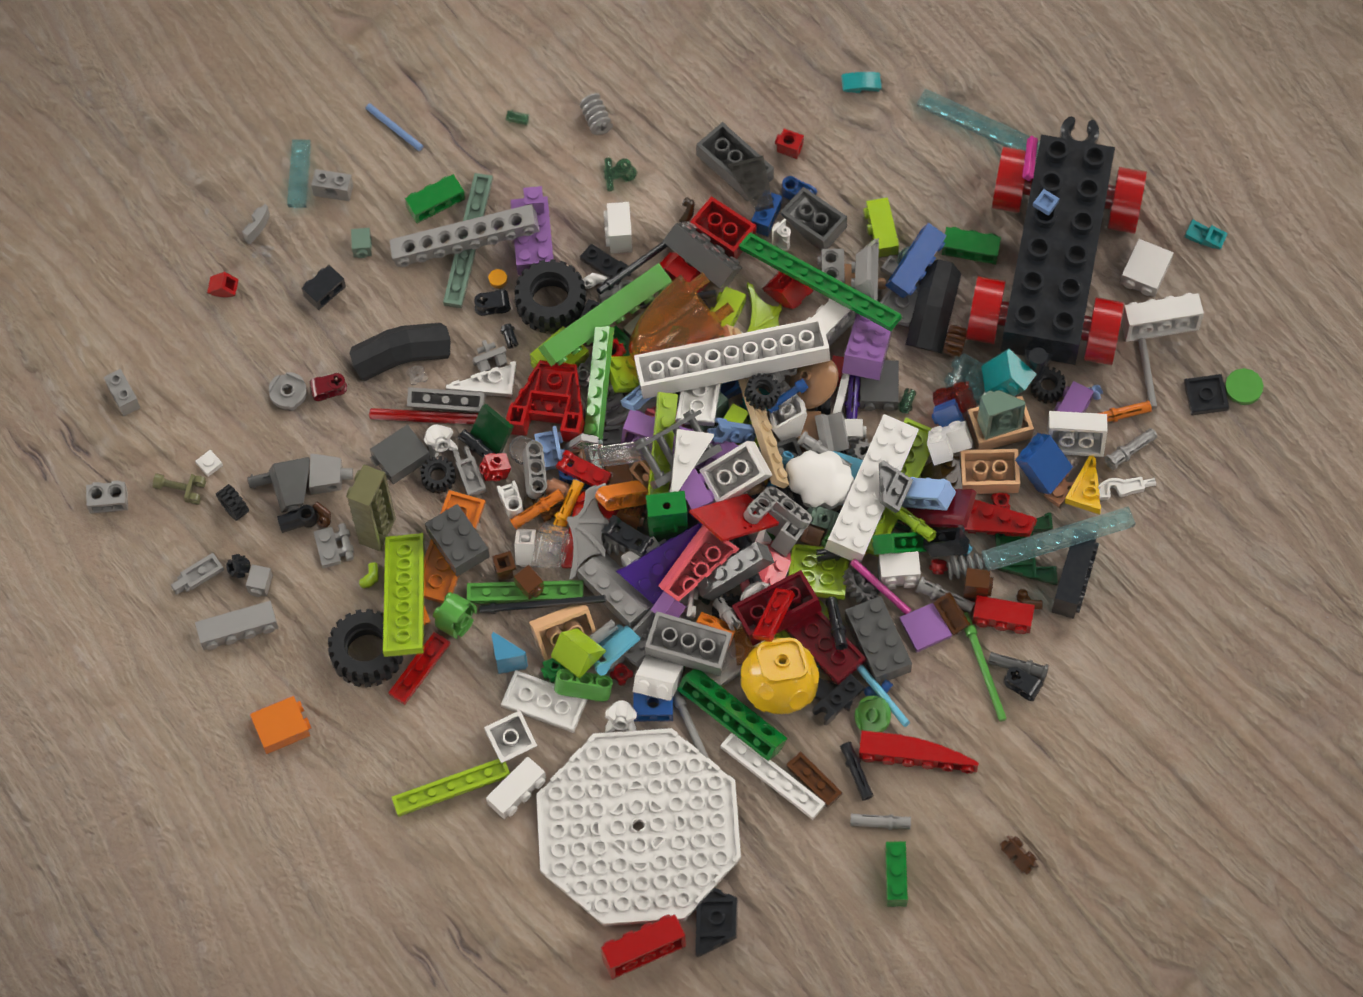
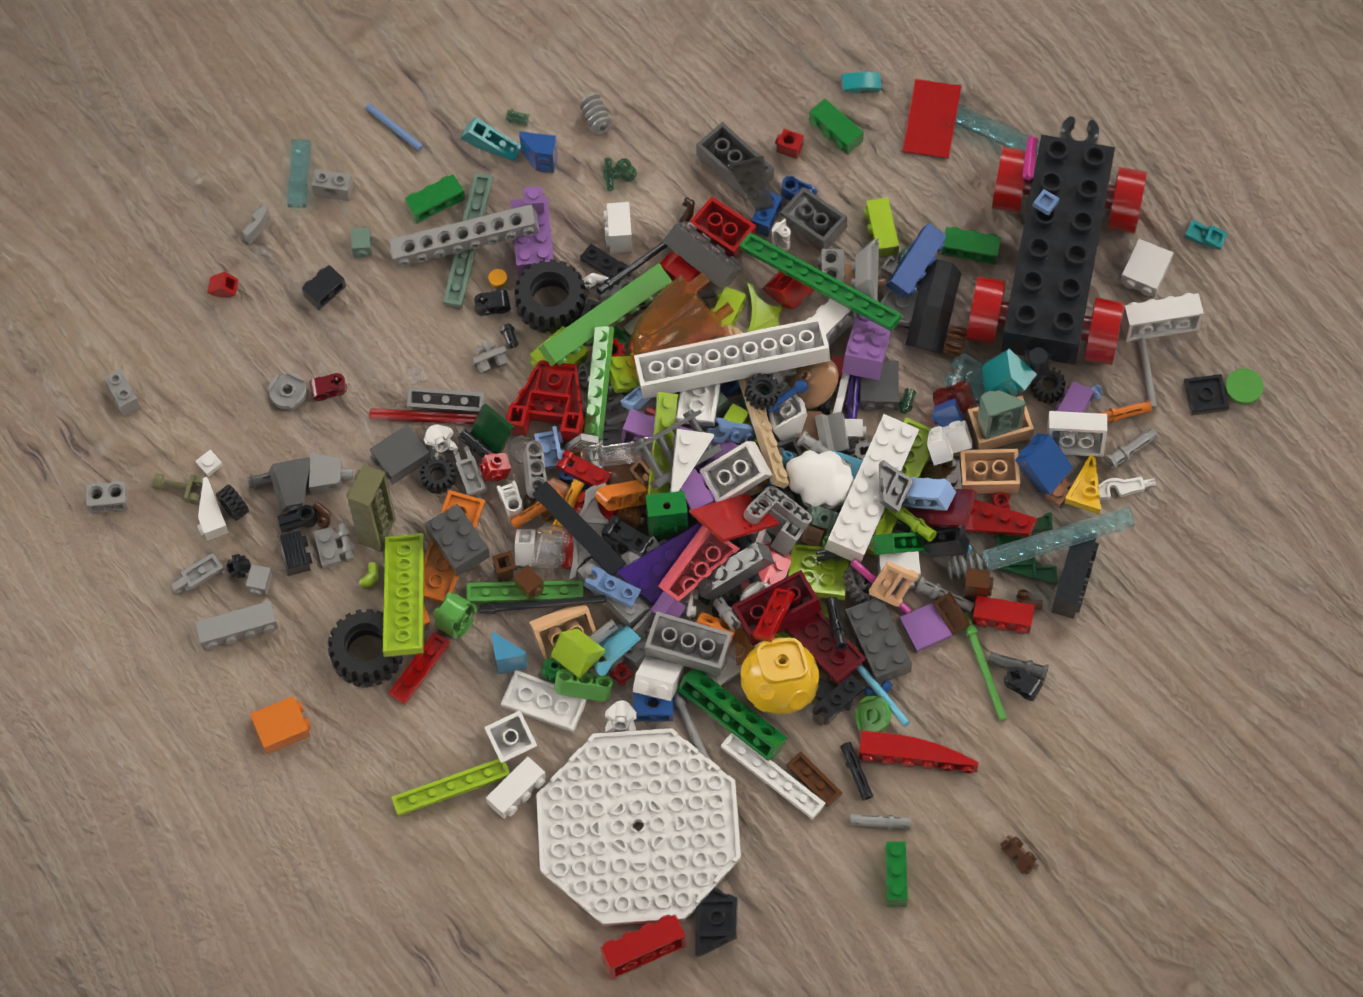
black piece [349,323,451,381] -> none
white wing [446,361,516,397] -> none
red plate [929,559,948,575] -> none
none -> white slope [197,477,229,541]
none -> black brick [278,530,313,576]
none -> teal slope [460,117,521,161]
none -> blue slope [519,131,558,173]
none -> black tile [532,481,627,576]
none -> medium blue plate [584,566,641,609]
none -> green brick [809,98,864,154]
none -> light nougat plate [869,561,919,607]
none -> red container [902,79,962,159]

